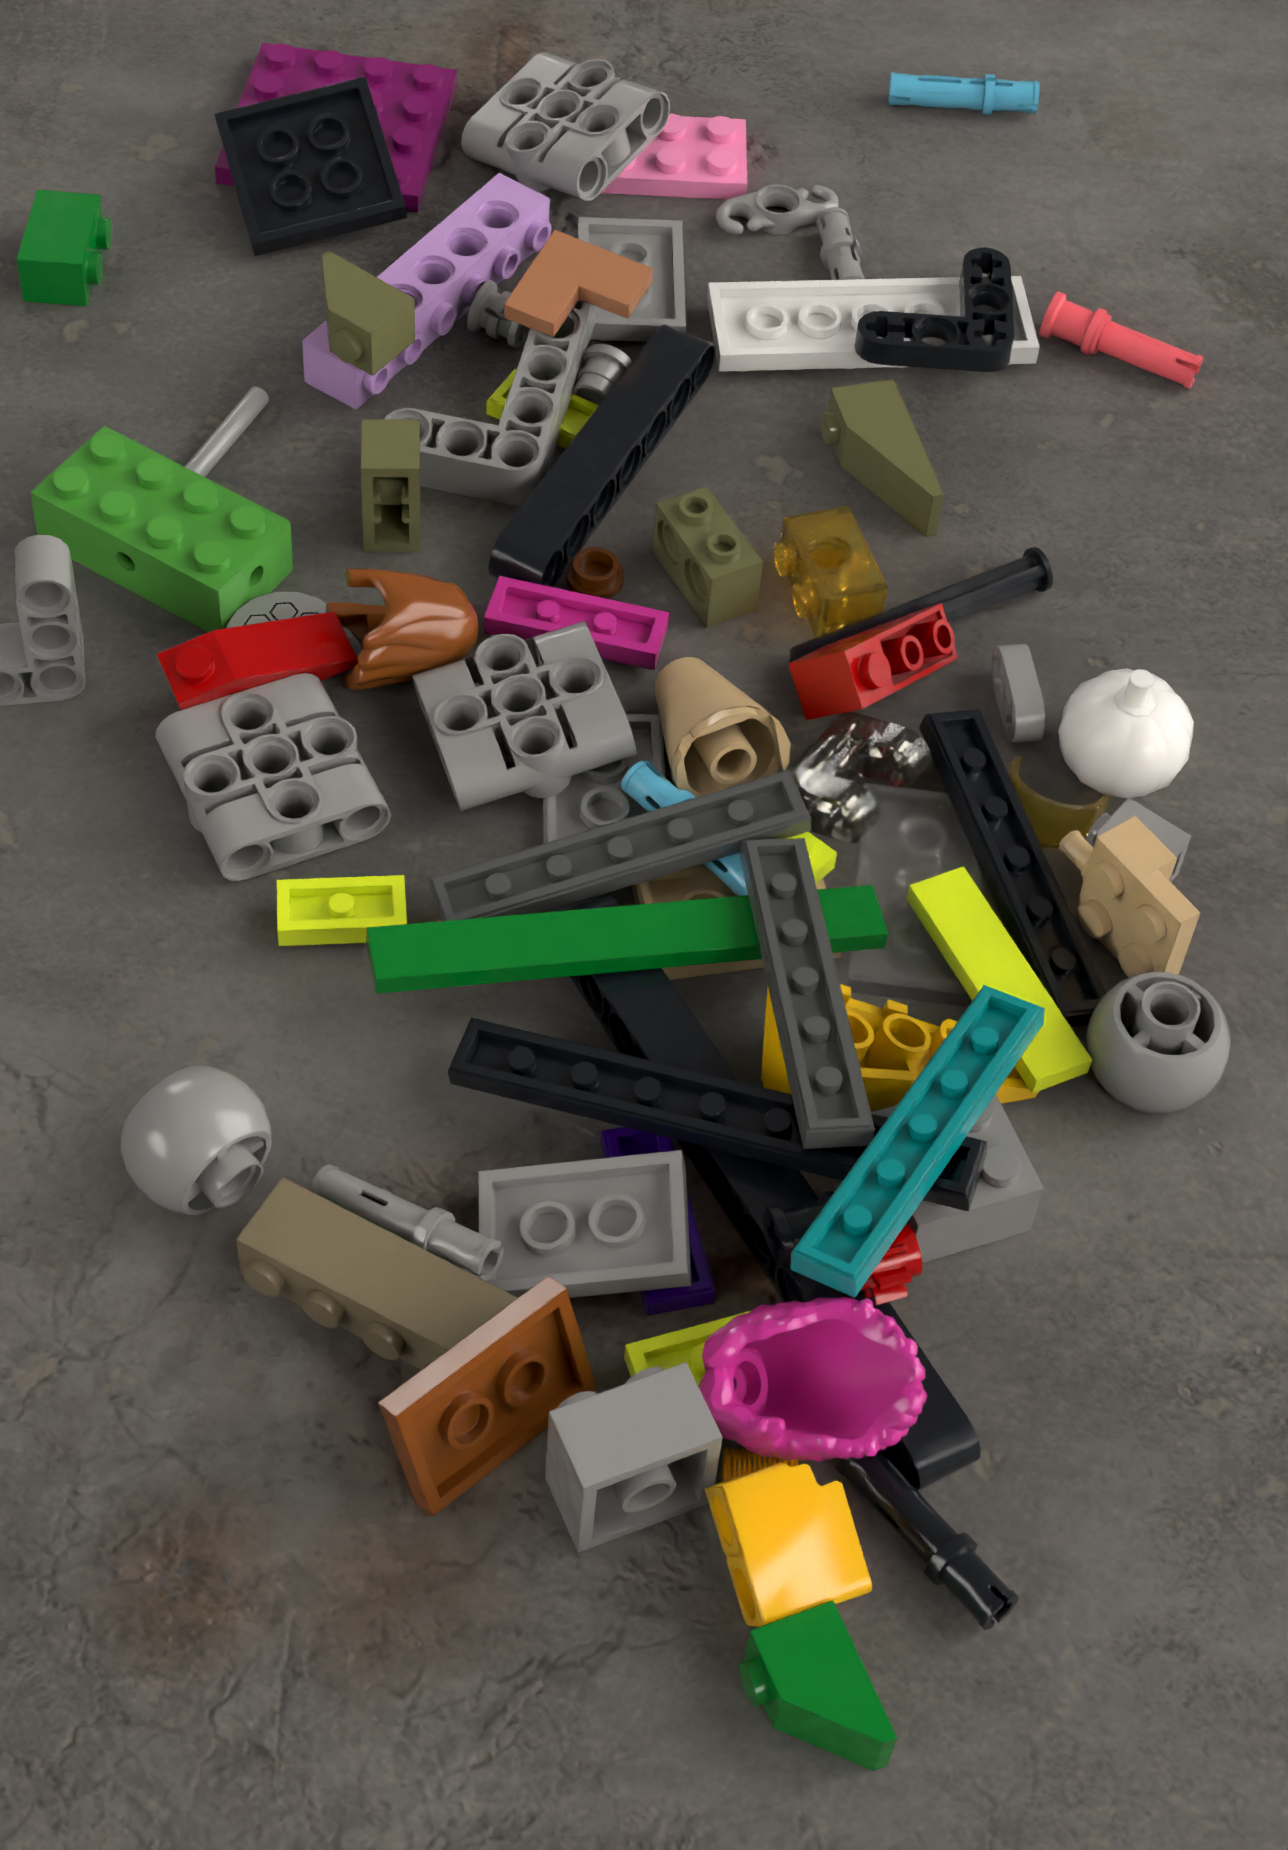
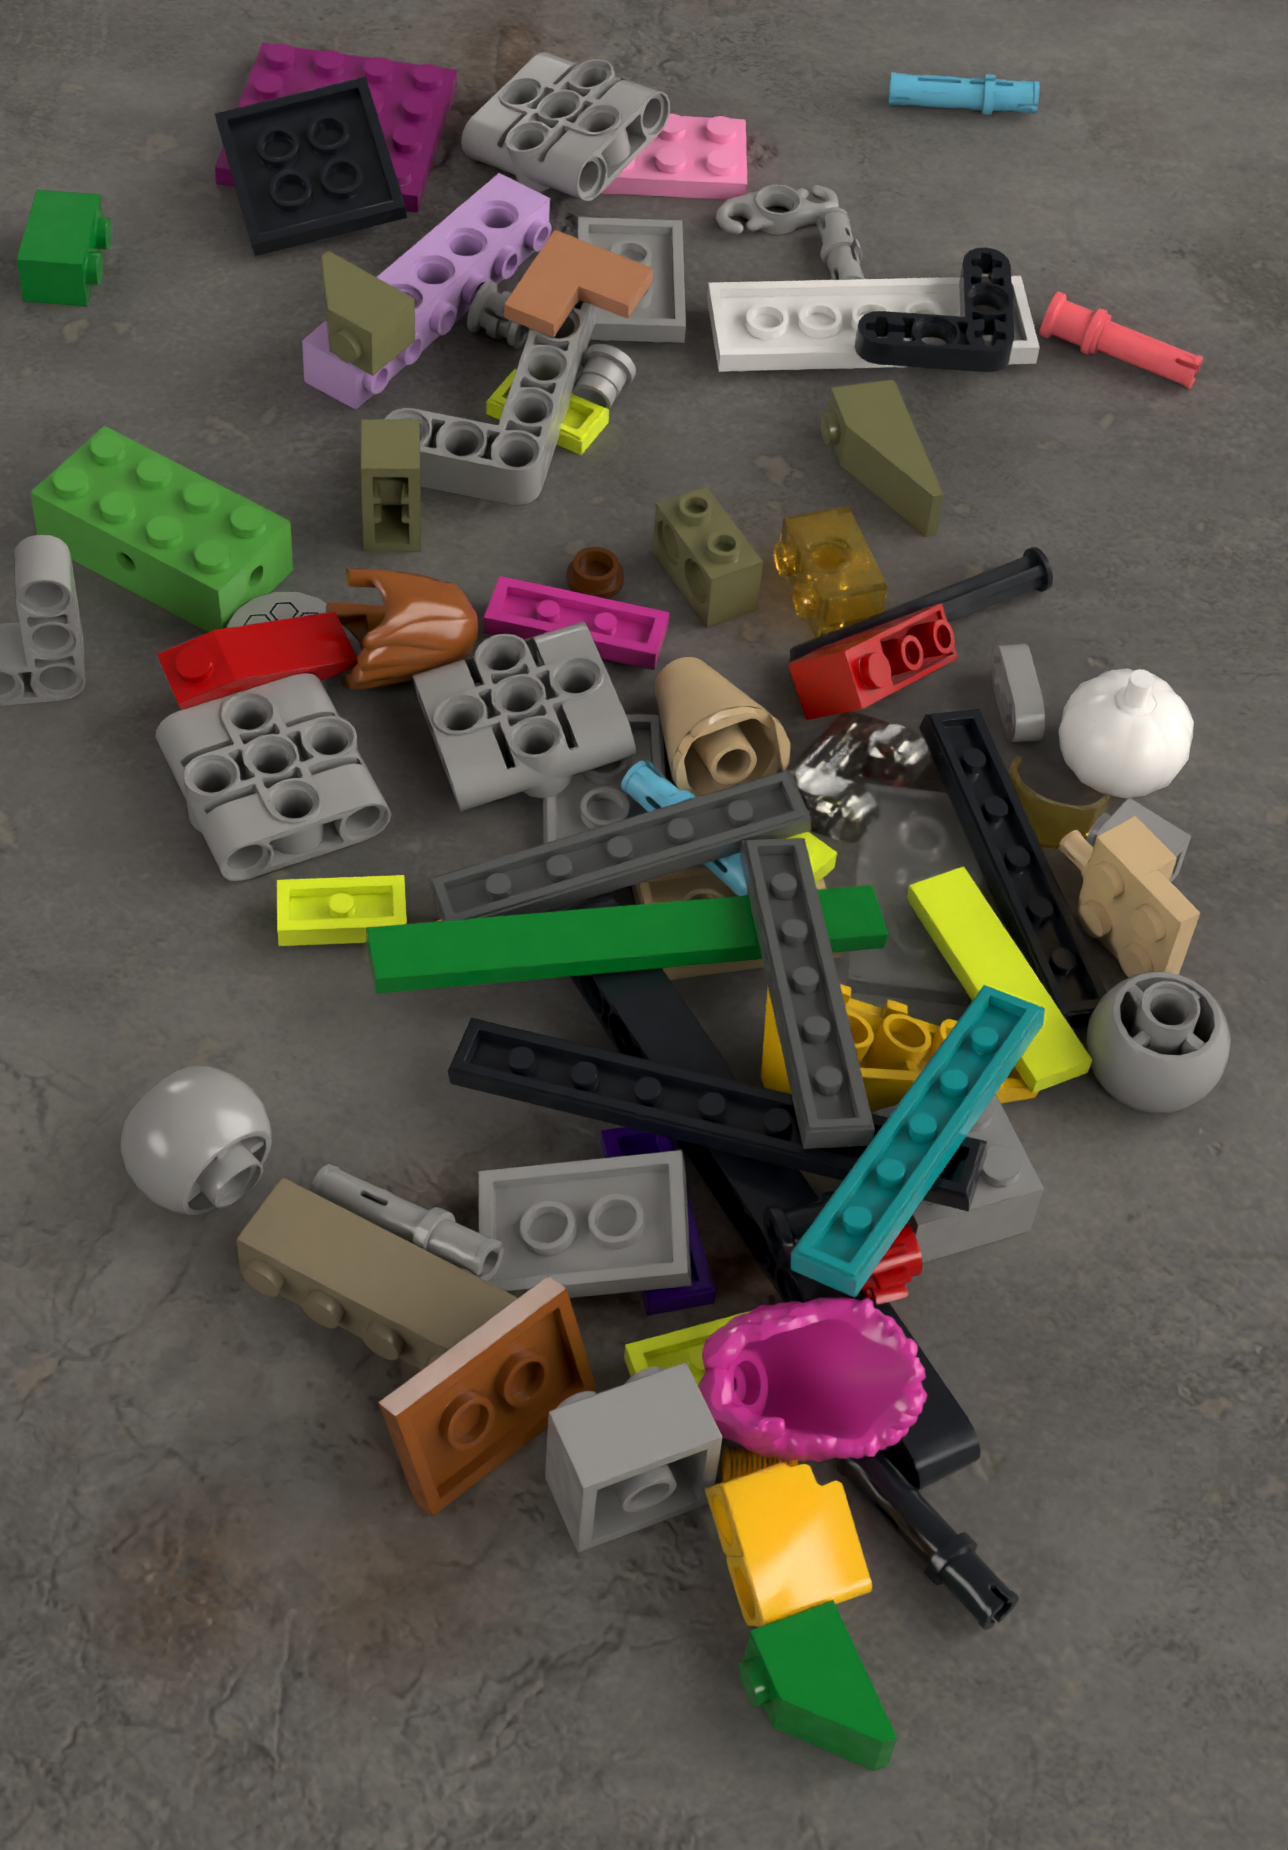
light grey piece [184,386,269,477] -> none
black beam [488,324,716,587] -> none

